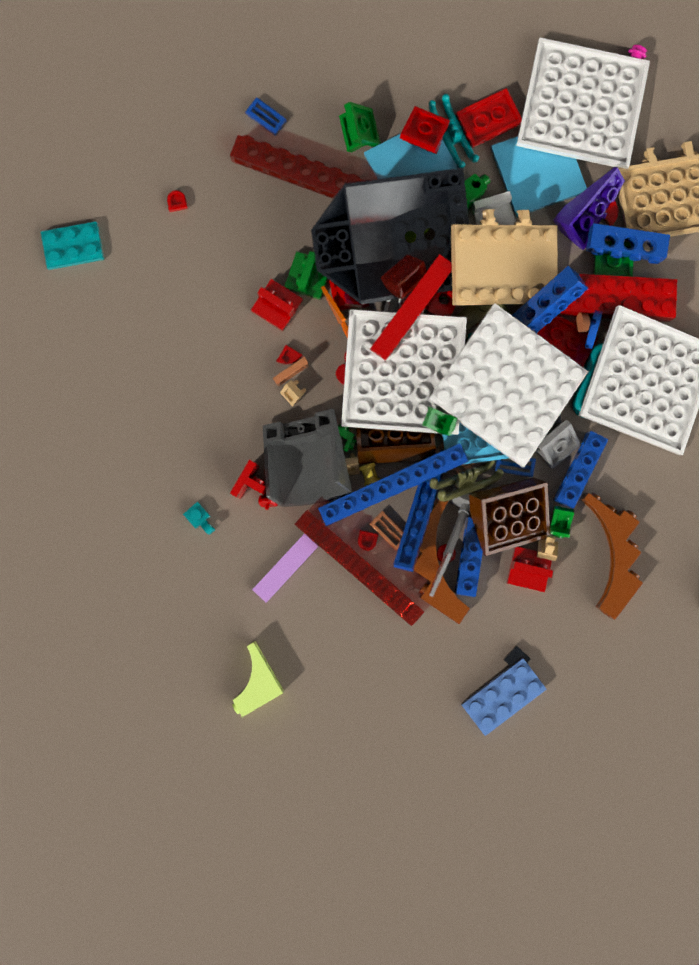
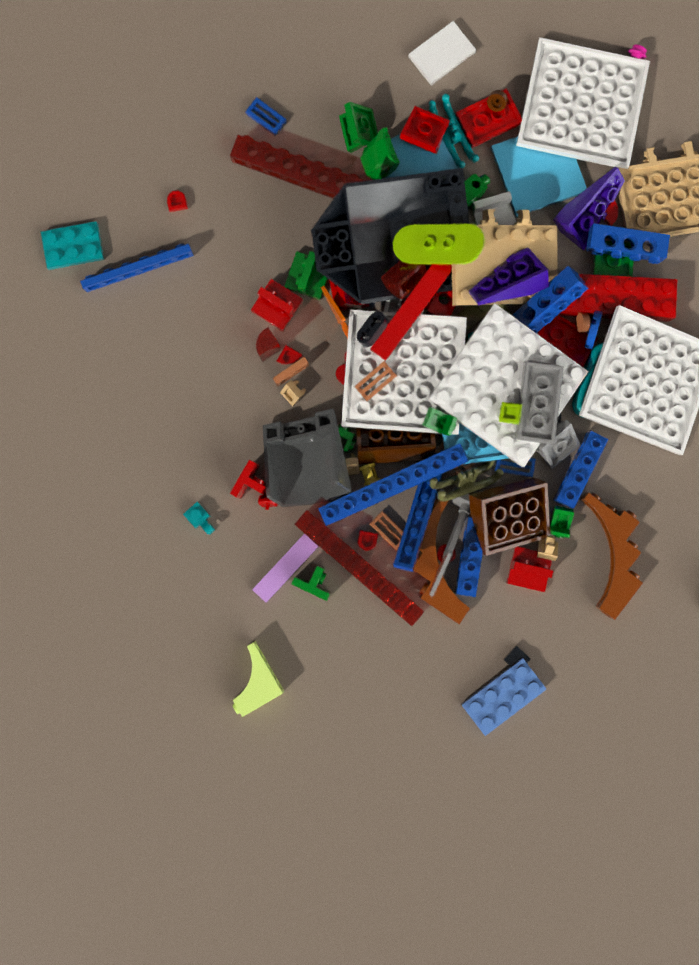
none -> blue plate [80,243,194,292]
none -> clear red brick [256,327,281,362]
none -> green bracket [291,565,331,601]
none -> nougat tile [354,361,397,402]
none -> black beam [356,311,388,347]
none -> green slope [360,127,400,180]
none -> lime piece [393,224,485,264]
none -> white tile [408,21,476,85]
none -> dark purple wedge [469,247,549,305]
none -> reddish brown tile [487,90,508,112]
none -> lime tile [499,402,522,425]
none -> light grey tile [515,361,564,445]

